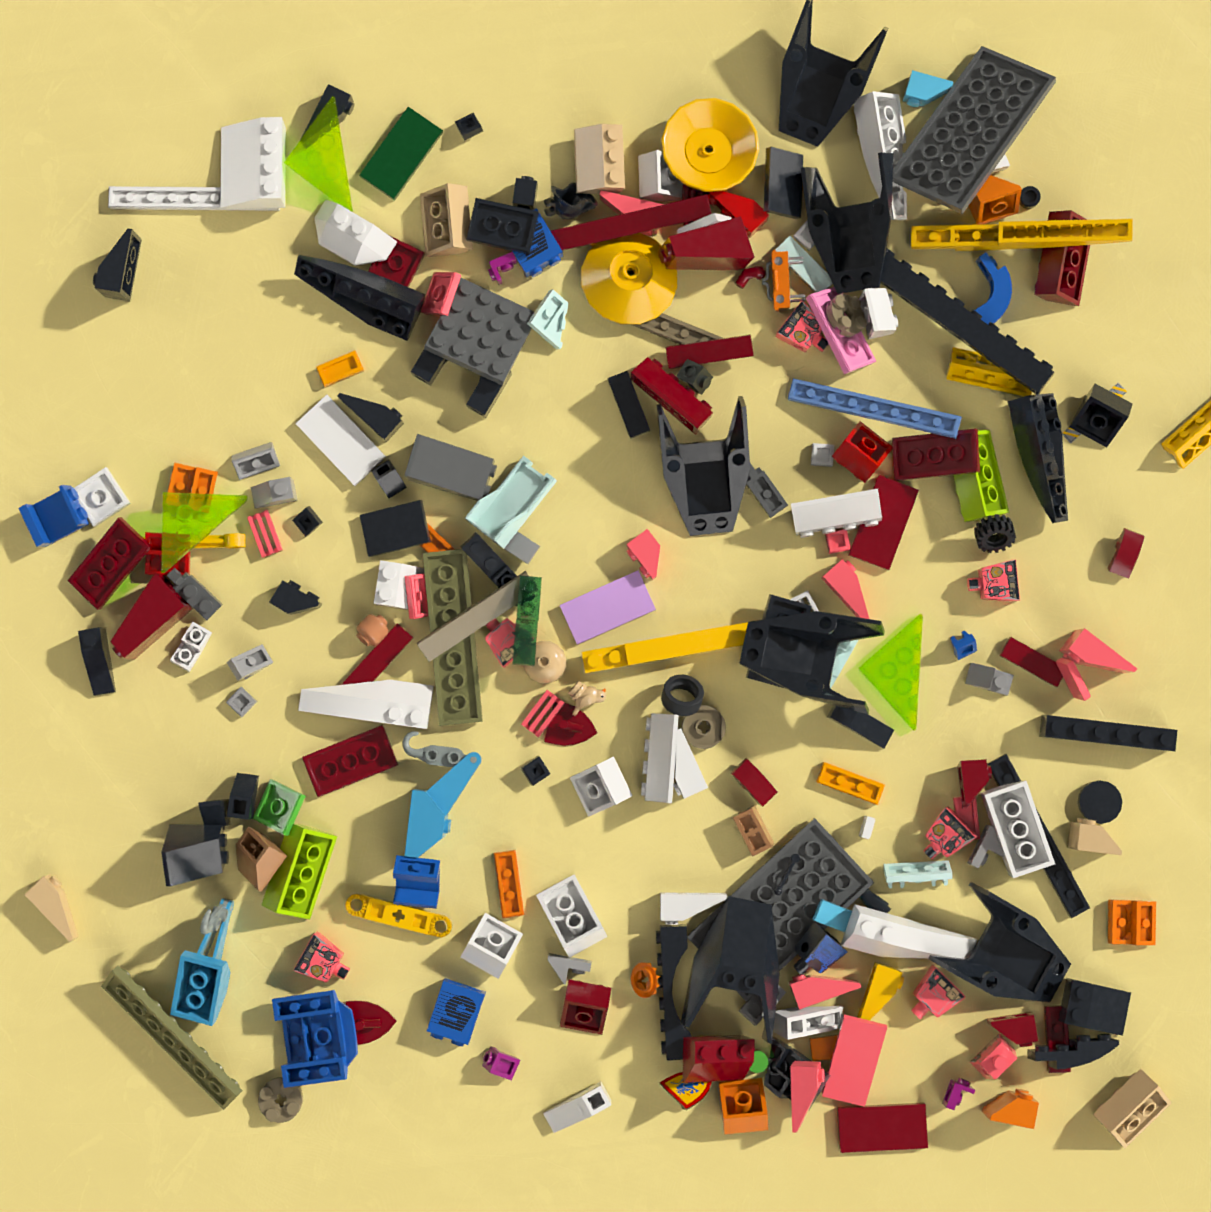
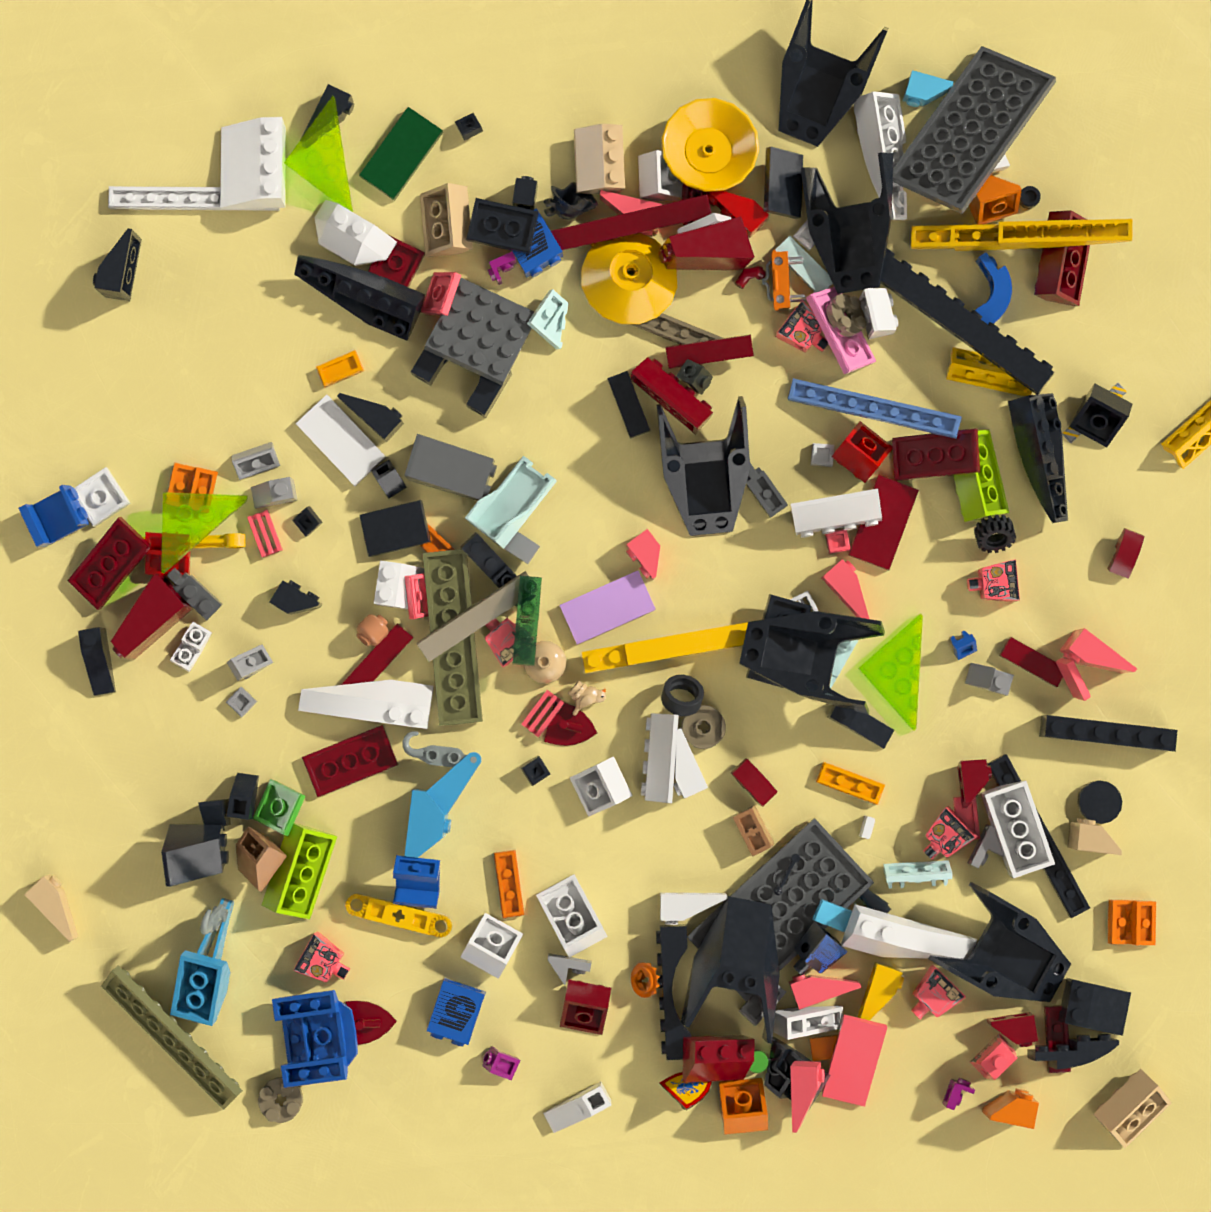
dark red tile [837,1103,928,1153] -> none

